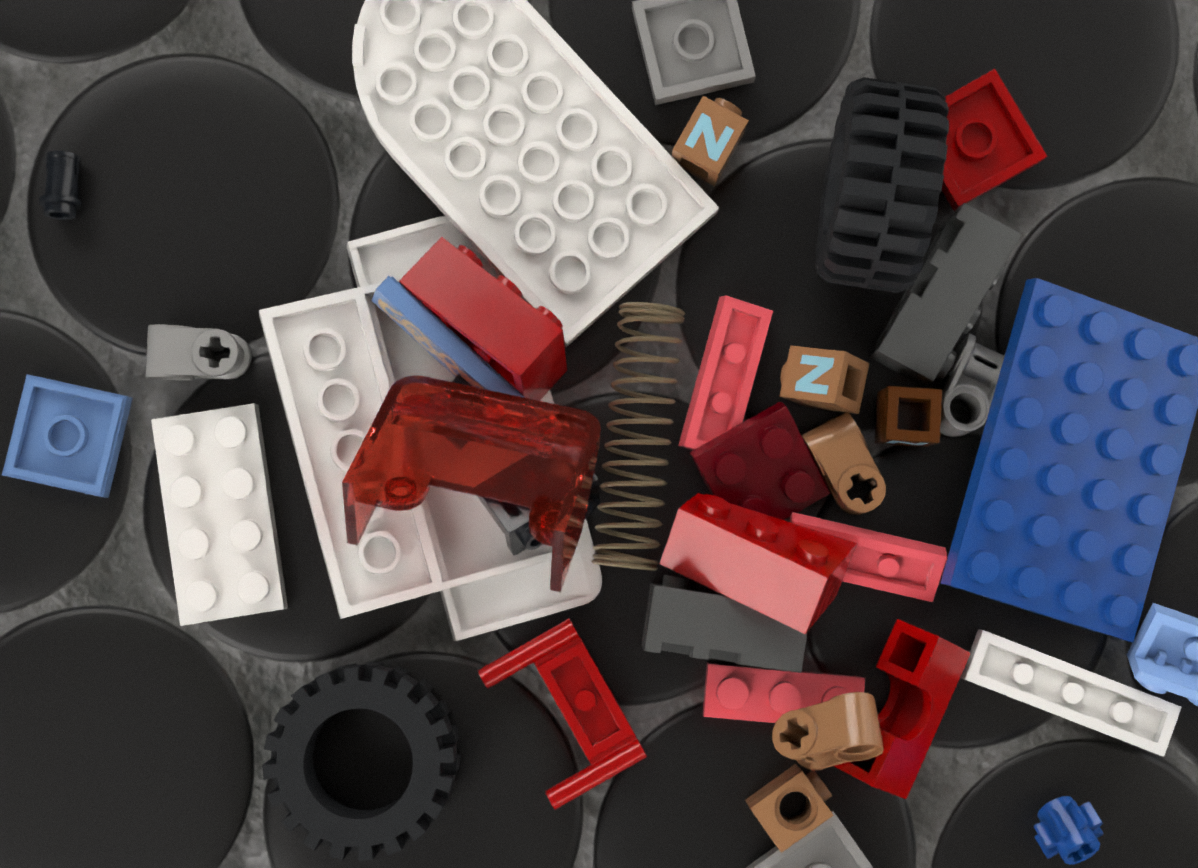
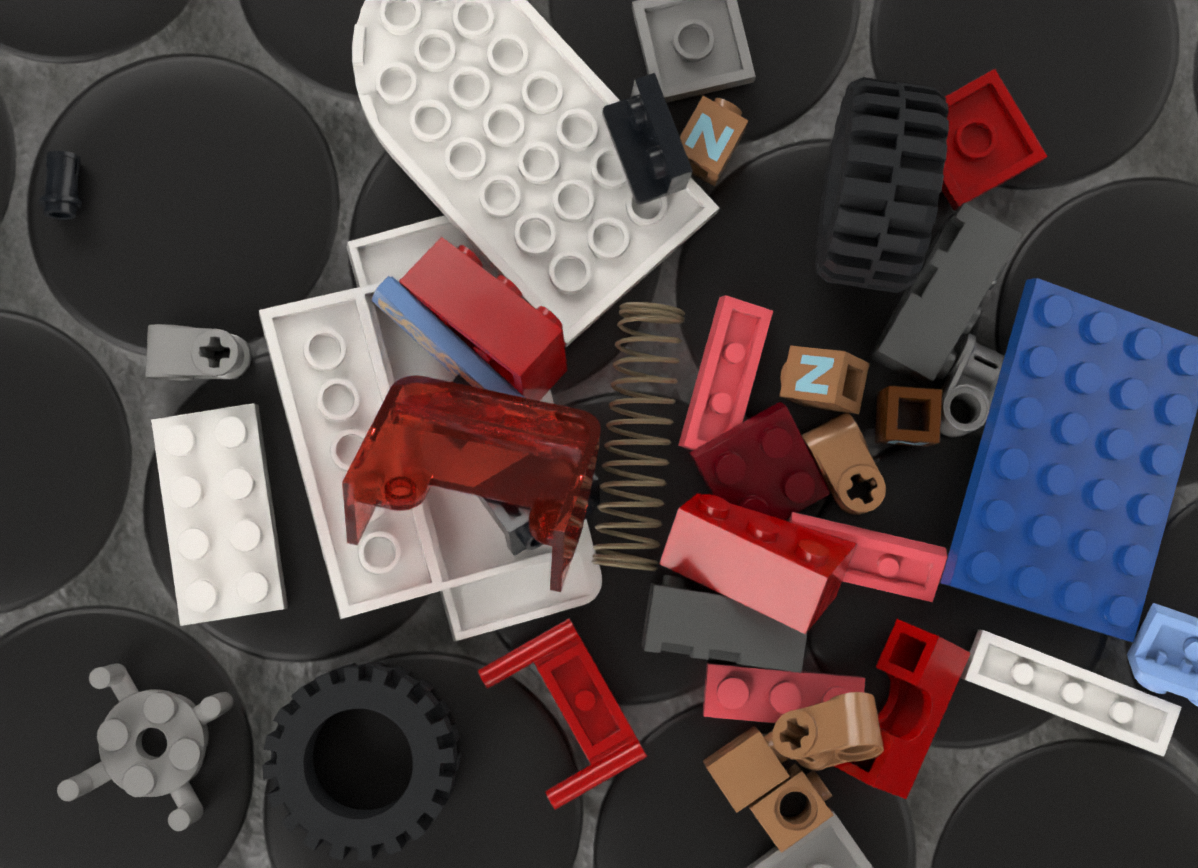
medium blue tile [2,374,133,498] -> none
blue gear [1033,796,1104,865] -> none
none -> light grey plate [57,663,234,831]
none -> black bracket [602,73,693,205]
none -> medium nougat brick [703,726,790,813]

